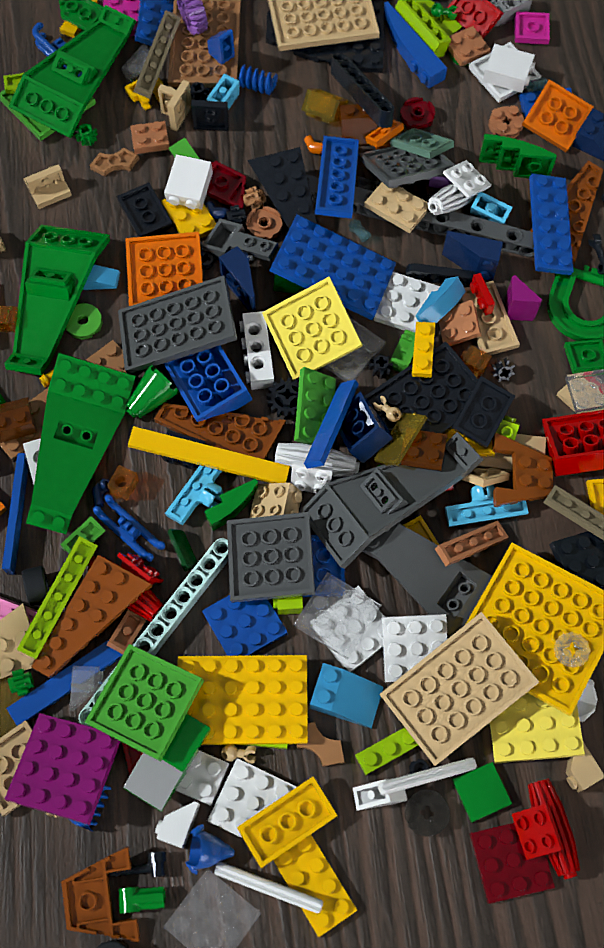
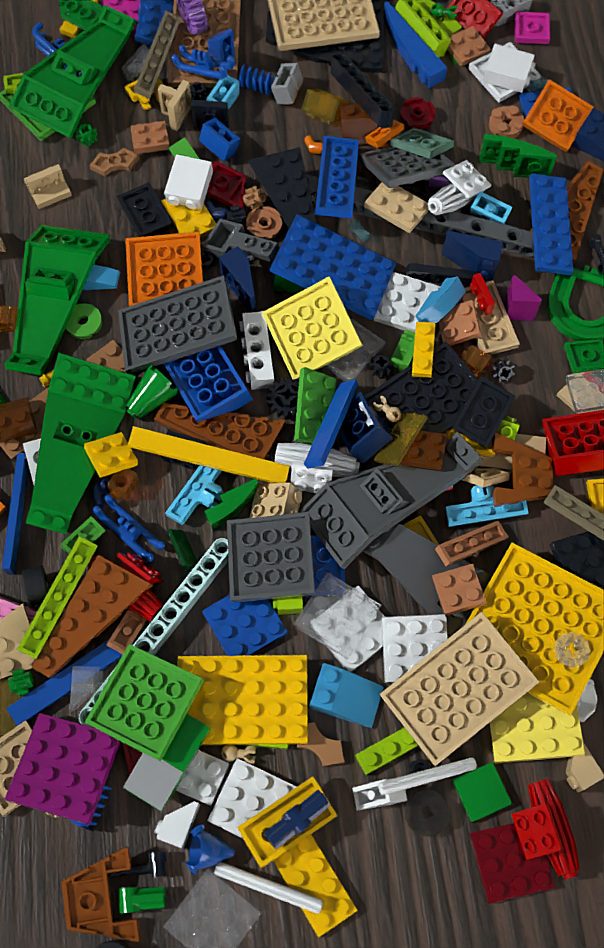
none -> yellow plate [84,432,138,478]
none -> blue piece [171,45,235,79]
none -> blue brick [199,118,241,162]
none -> dark blue piece [263,789,330,850]
none -> light grey piece [271,63,304,104]
none -> nougat plate [432,564,486,616]

